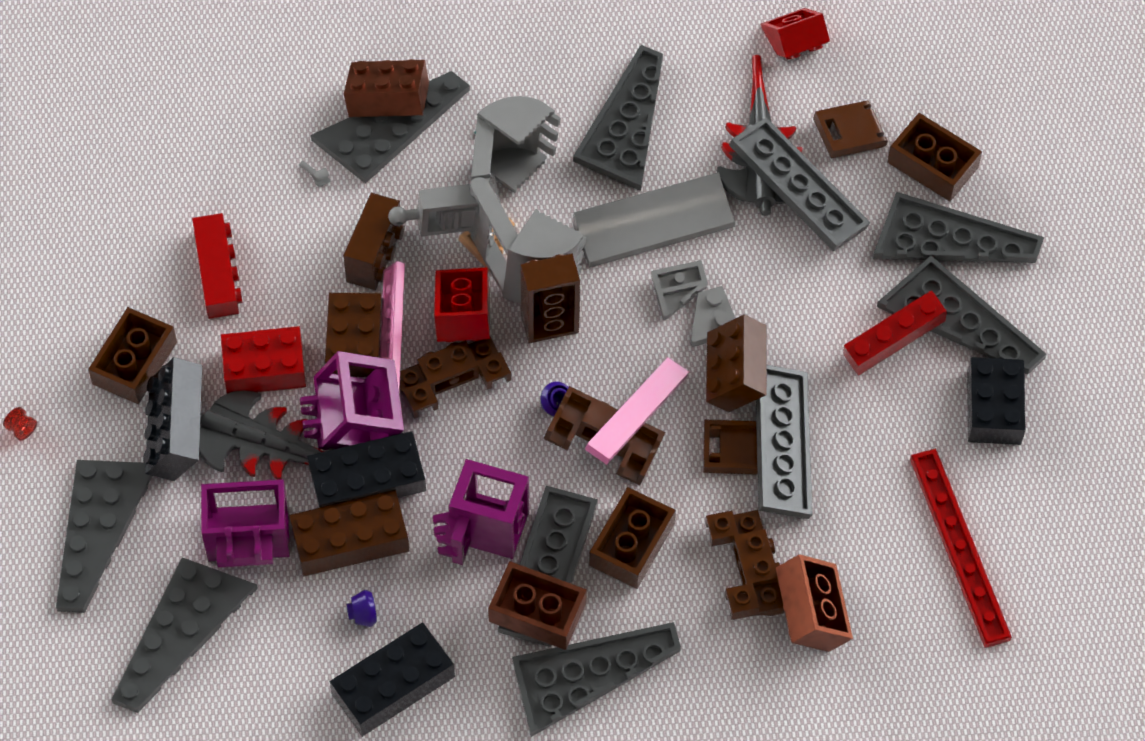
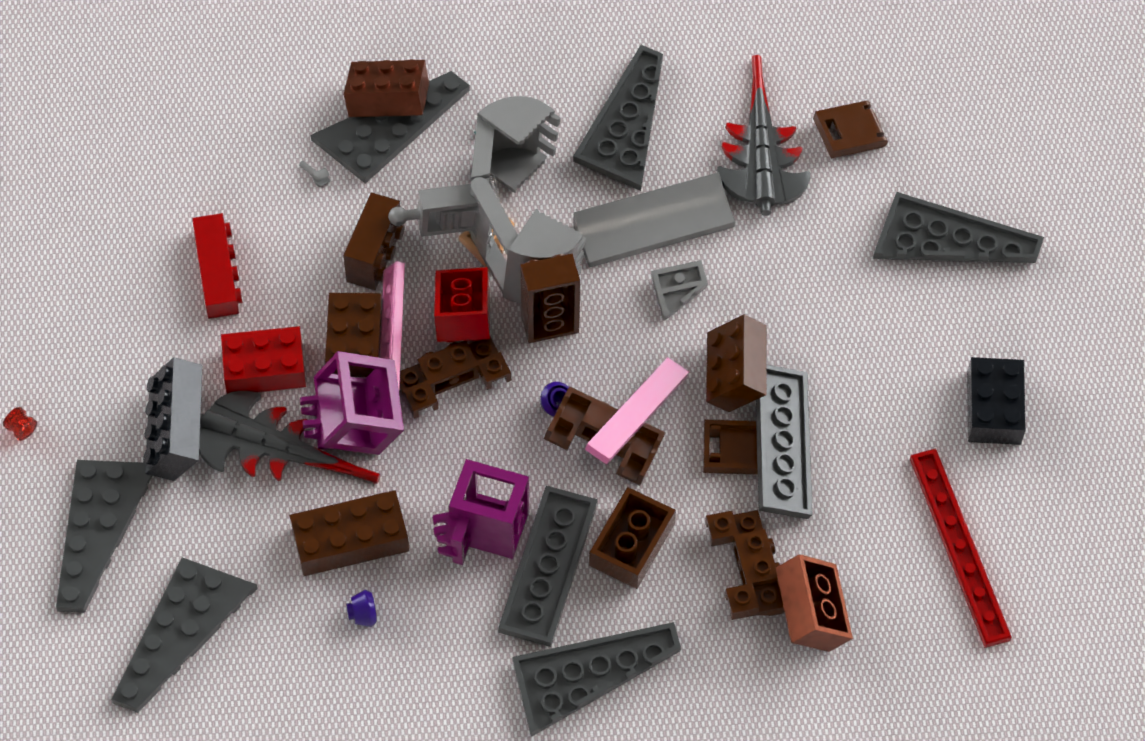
reddish brown brick [88,307,177,405] -> none
magenta piece [201,479,290,568] -> none
black brick [307,431,426,508] -> none
black brick [329,622,455,737] -> none
copper brick [488,561,587,650] -> none
light grey wing [691,286,735,347] -> none
dark grey plate [729,117,870,251] -> none
red slope [761,8,830,60] -> none
red brick [844,290,947,376] -> none
dark grey wing [877,256,1047,375] -> none
reddish brown brick [887,113,982,202] -> none

